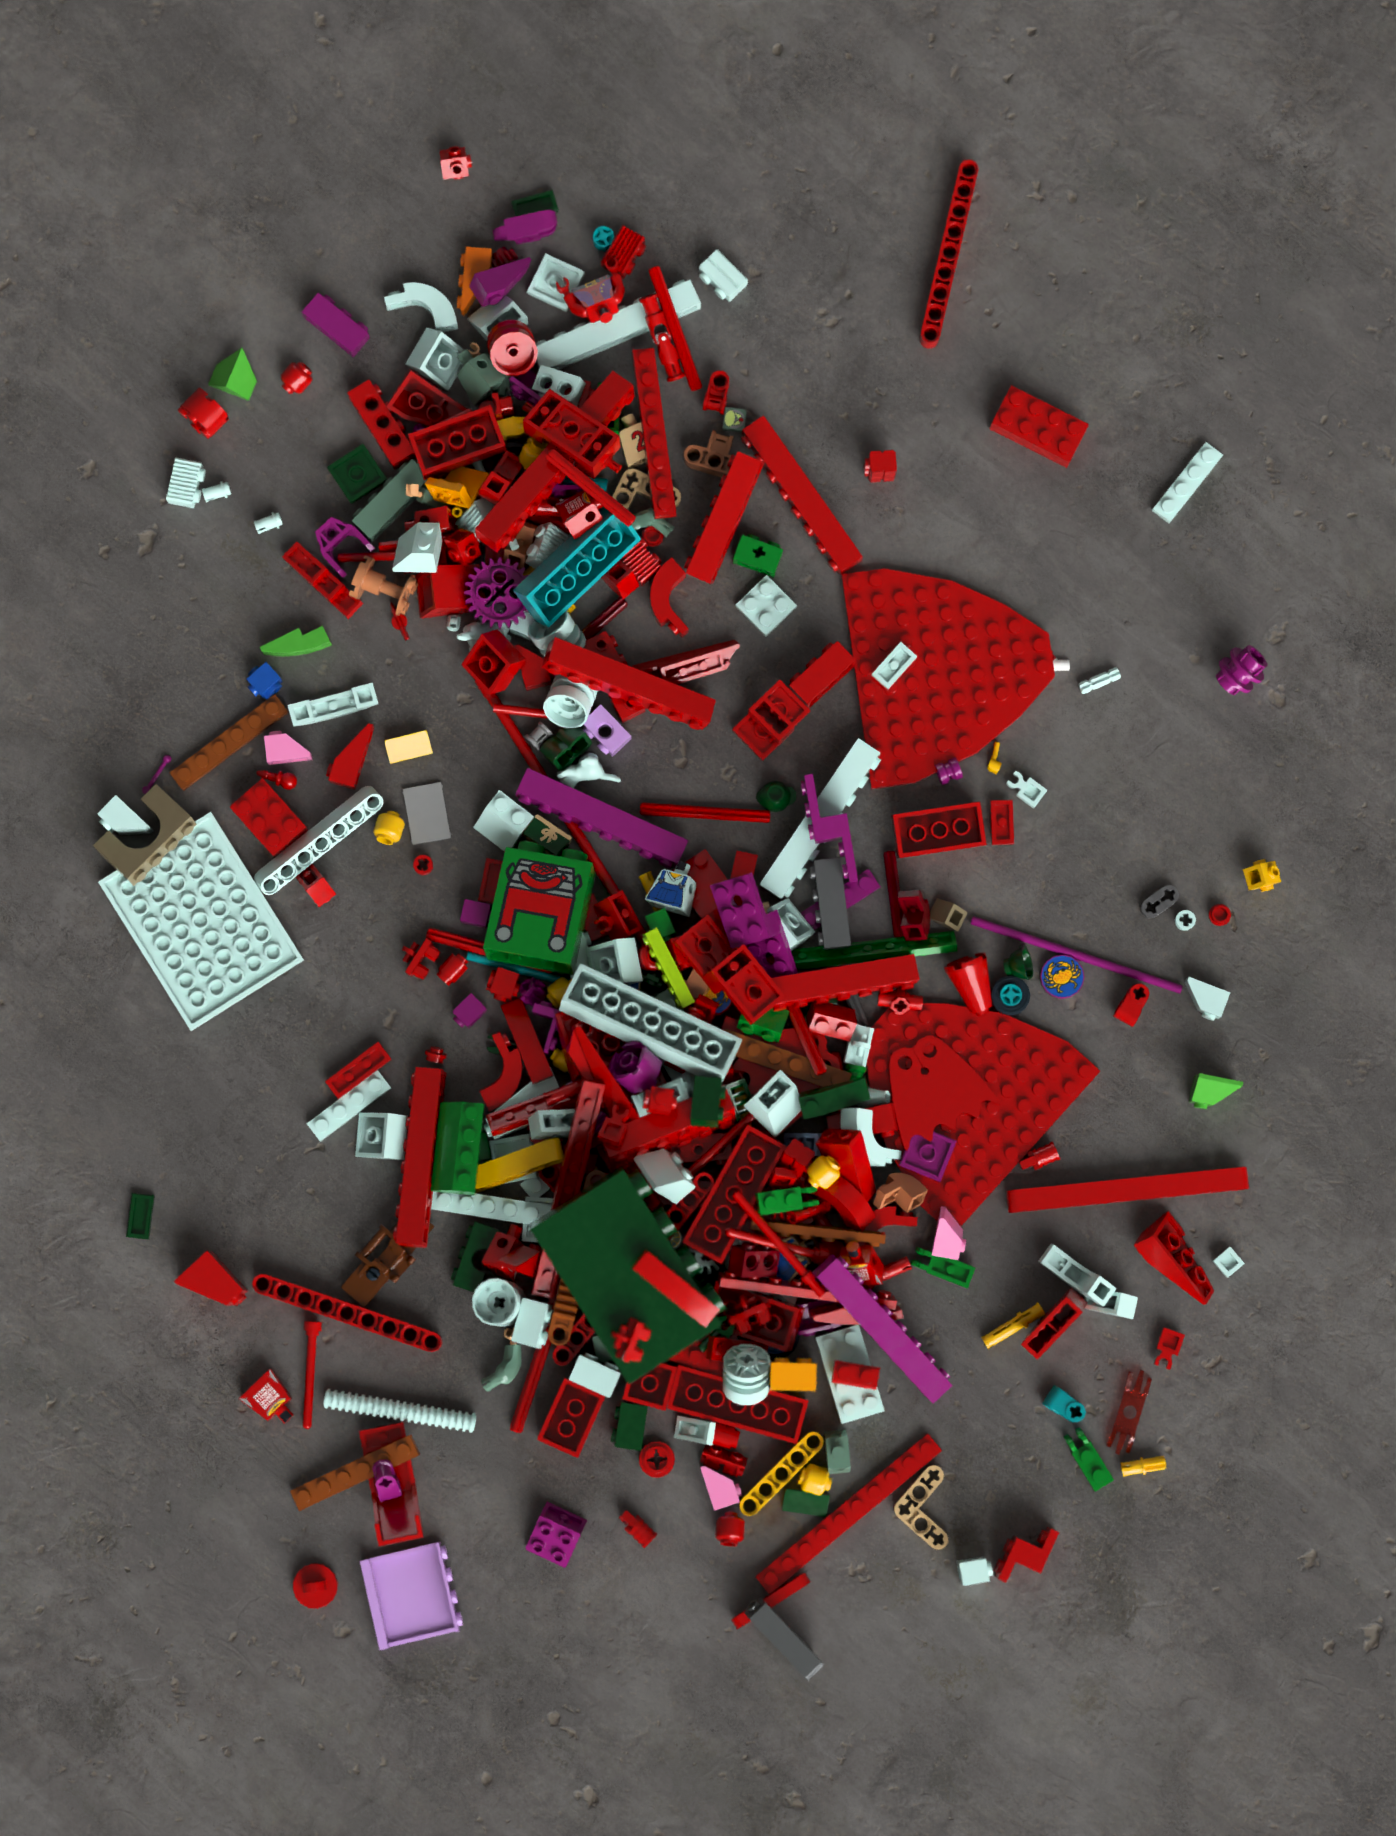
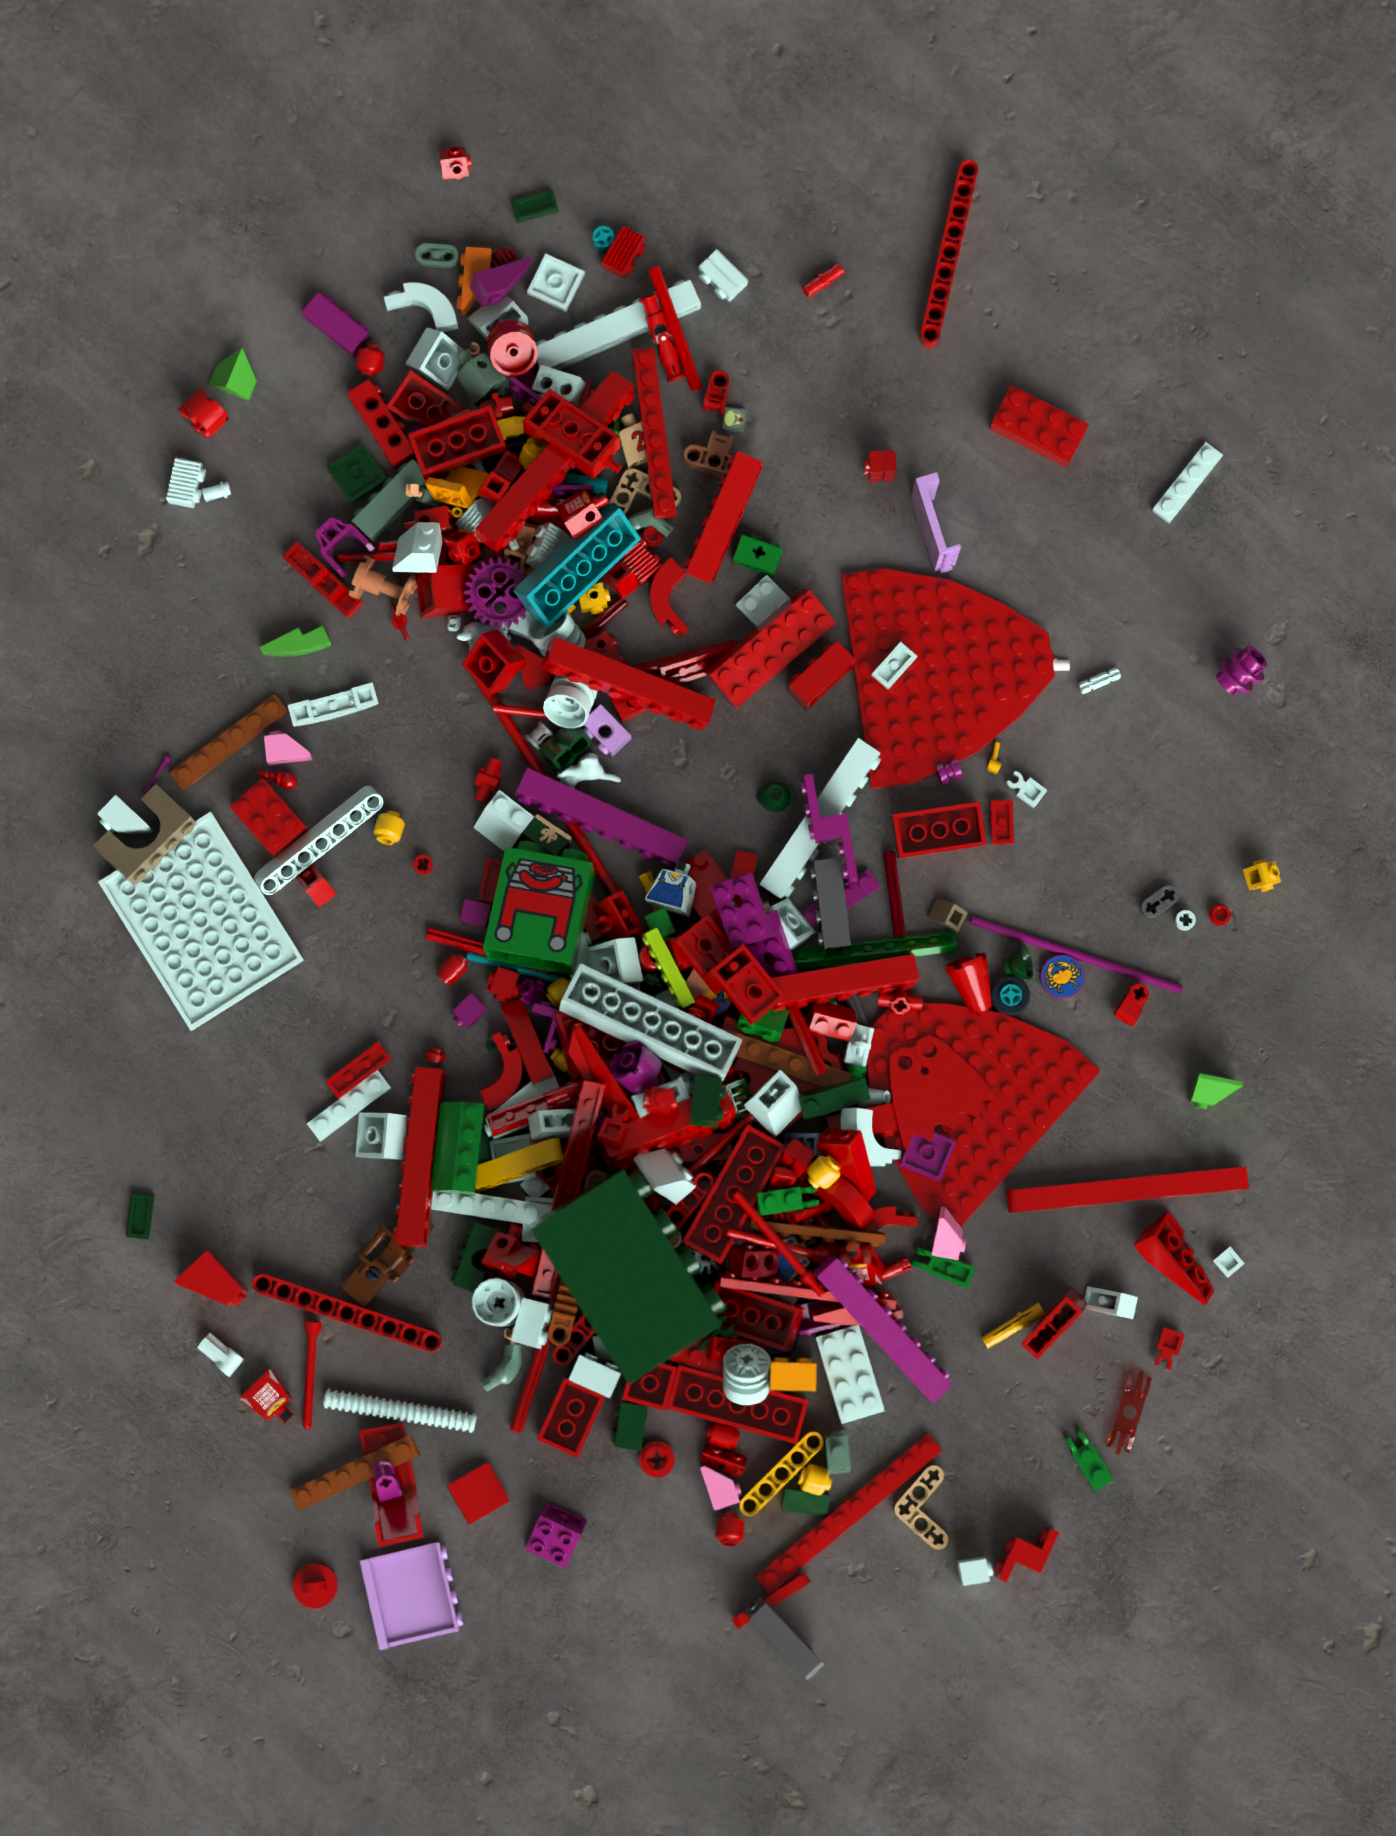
blue brick [247,662,283,700] -> none
light aqua pin [254,512,283,534] -> none
red head [280,361,313,394] -> none
red slope [326,723,374,790] -> none
yellow slope [384,730,433,764] -> none
red hips [401,938,441,980] -> none
light grey piece [402,782,452,845] -> none
magenta piece [492,210,557,245] -> none
red axle [545,449,636,527] -> none
red torso [556,258,625,323] -> none
red hips [611,1317,651,1363] -> none
red hinge [619,1510,658,1548] -> none
red slope [632,1250,720,1328] -> none
red axle [640,803,771,823] -> none
light aqua plate [674,1416,716,1445] -> none
red hips [729,1294,772,1334] -> none
red bracket [732,679,811,761] -> none
red brick [741,415,863,575] -> none
red brick [831,1360,880,1390] -> none
nougat brick [873,1173,928,1213] -> none
dark red brick [897,890,930,941] -> none
red hinge [1019,1142,1060,1170] -> none
light aqua arch [1038,1243,1117,1307] -> none
teal piece [1042,1385,1086,1423] -> none
yellow axle [1120,1456,1166,1477] -> none
light aqua slope [1185,977,1230,1021] -> none
none -> light aqua piece [197,1333,244,1377]
none -> red head [355,343,385,376]
none -> sand green plate [415,243,459,268]
none -> red slope [446,1462,510,1525]
none -> red axle [474,757,503,803]
none -> yellow brick [579,582,611,614]
none -> red brick [704,588,836,708]
none -> red pin [801,263,844,298]
none -> lavender panel [911,472,961,573]

